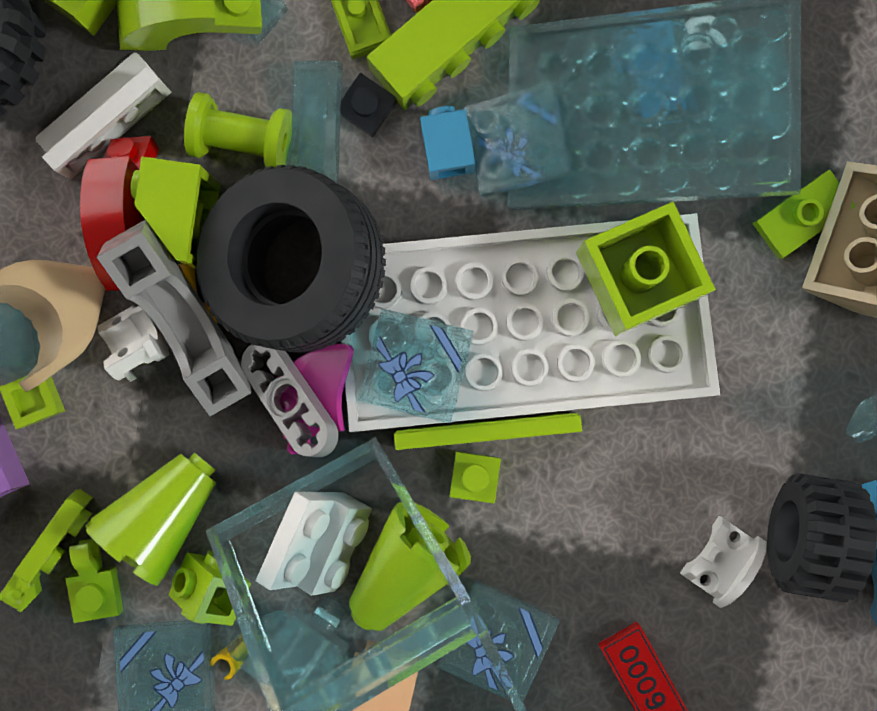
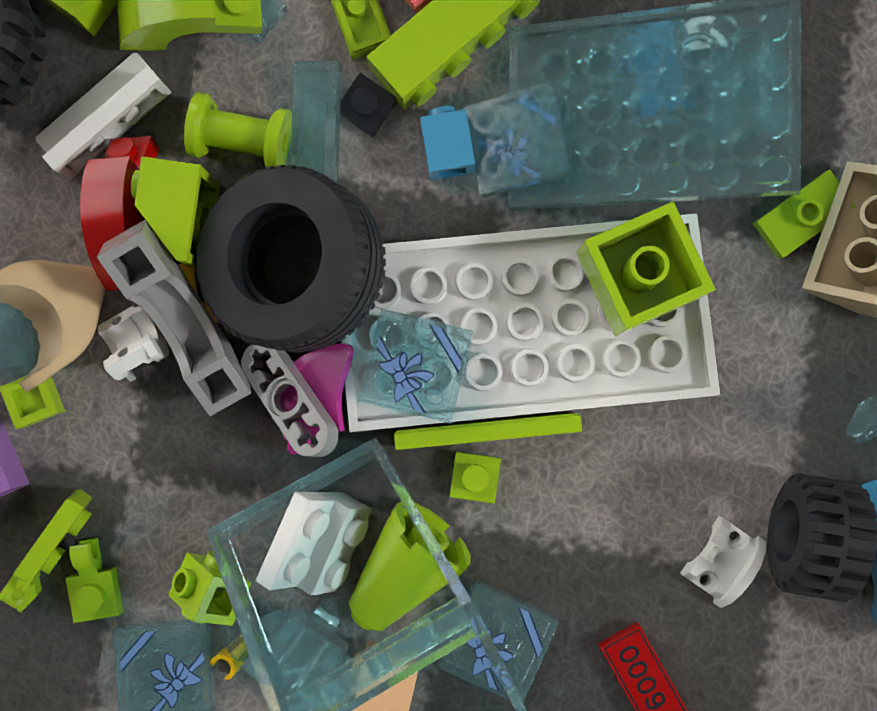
lime cone [85,452,216,586] -> none

